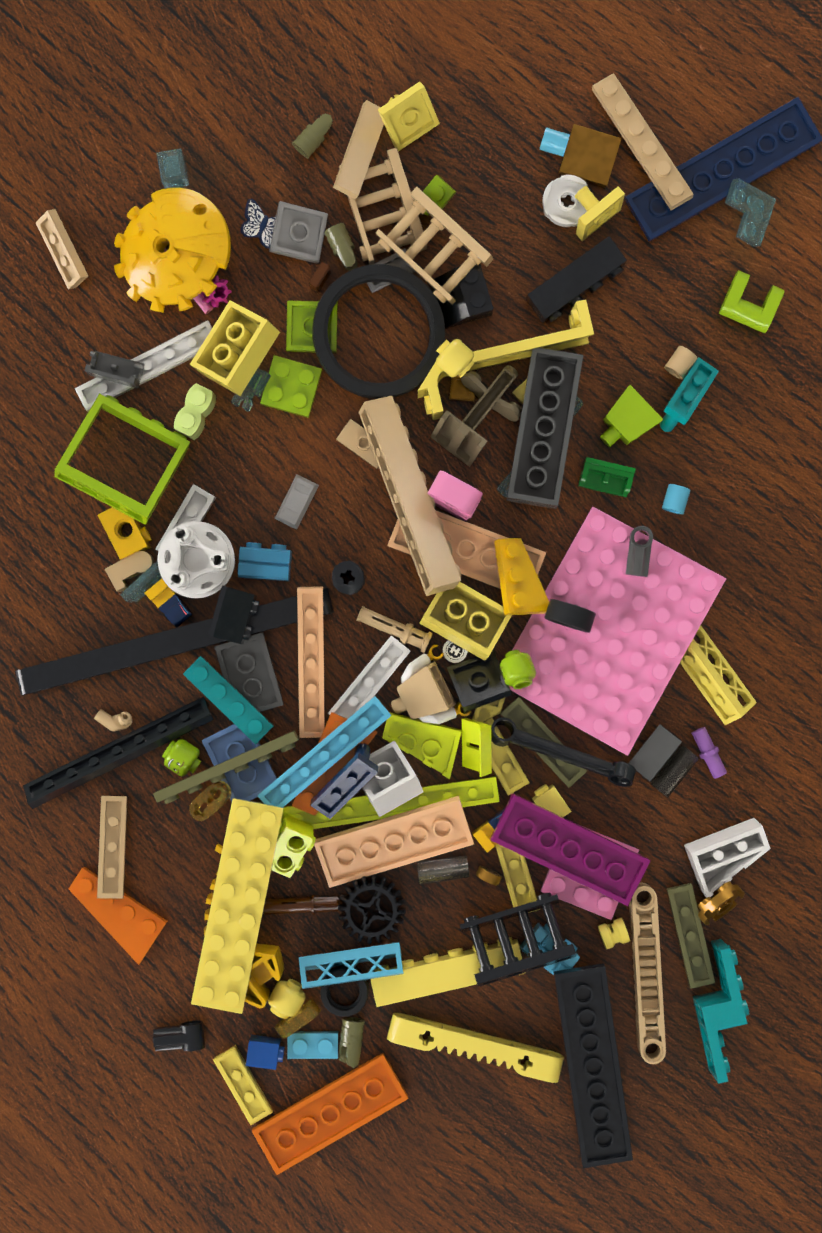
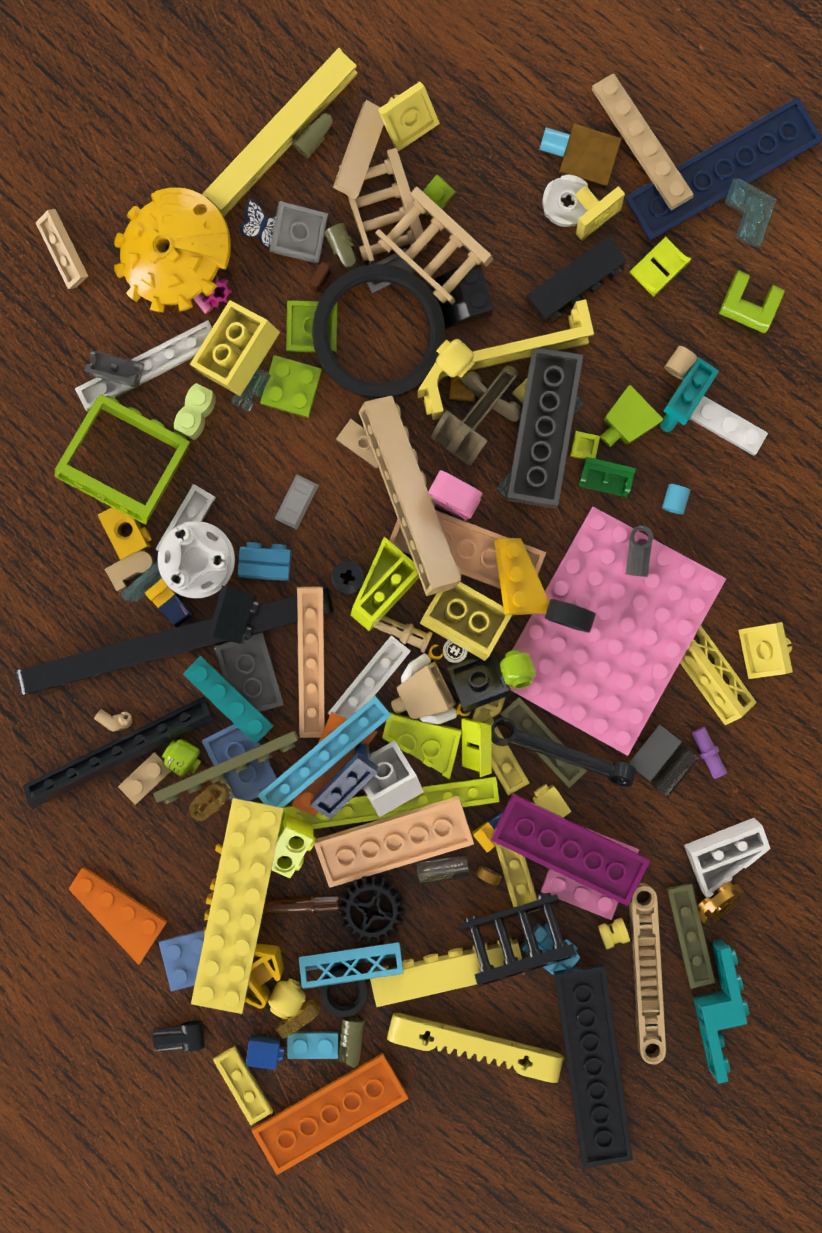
tan plate [97,796,128,899] -> none
clear light blue brick [156,148,190,189] -> none
none -> tan plate [118,752,171,805]
none -> medium blue plate [159,930,205,991]
none -> light yellow tile [202,48,357,217]
none -> neon yellow wedge [351,537,419,631]
none -> neon yellow tile [570,431,600,459]
none -> neon yellow piece [629,237,691,297]
none -> white plate [690,396,768,456]
none -> light yellow tile [738,622,793,679]

